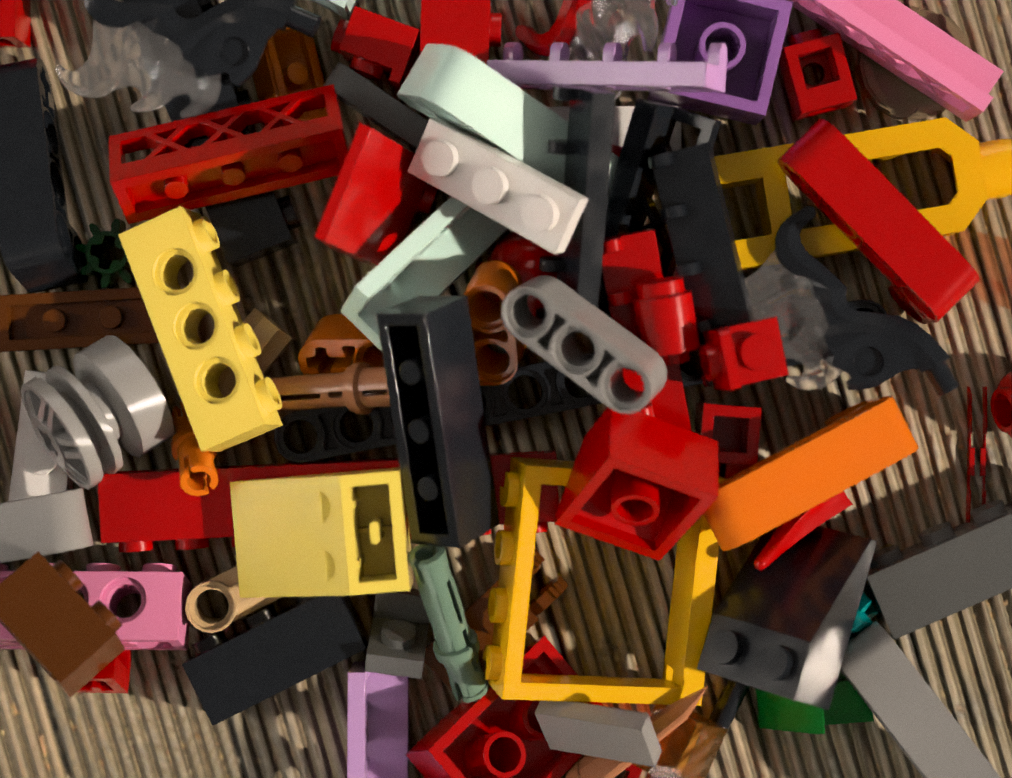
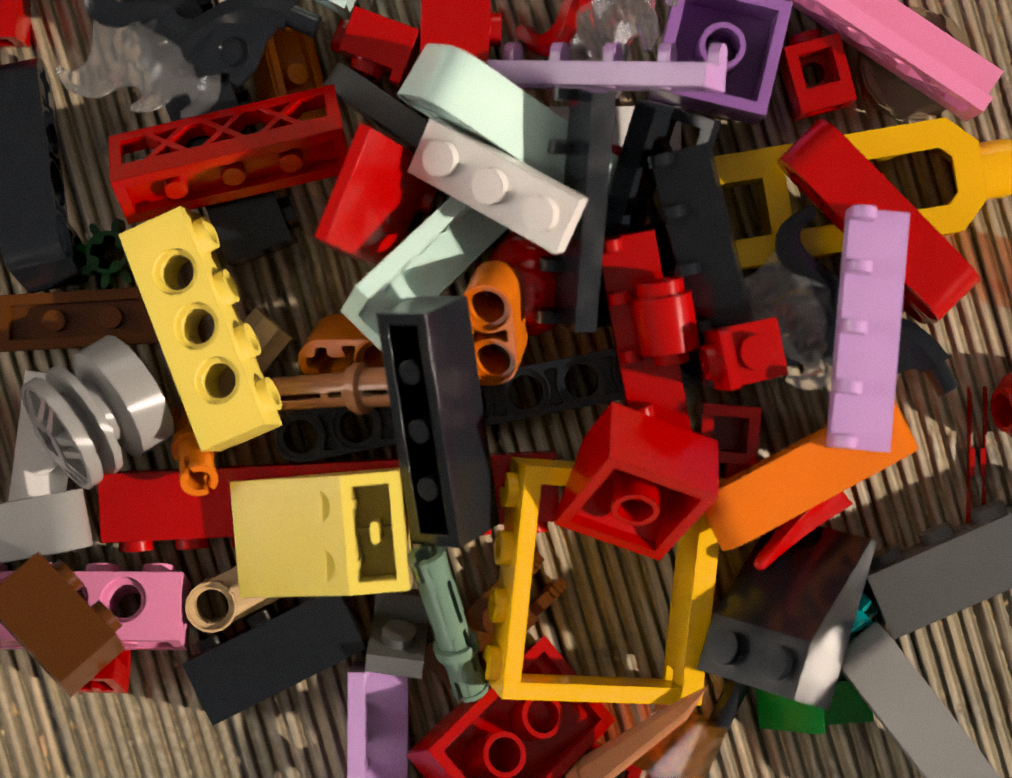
light grey beam [501,275,667,414] -> none
light grey tile [535,700,662,767] -> none
none -> lavender hinge [826,205,910,453]

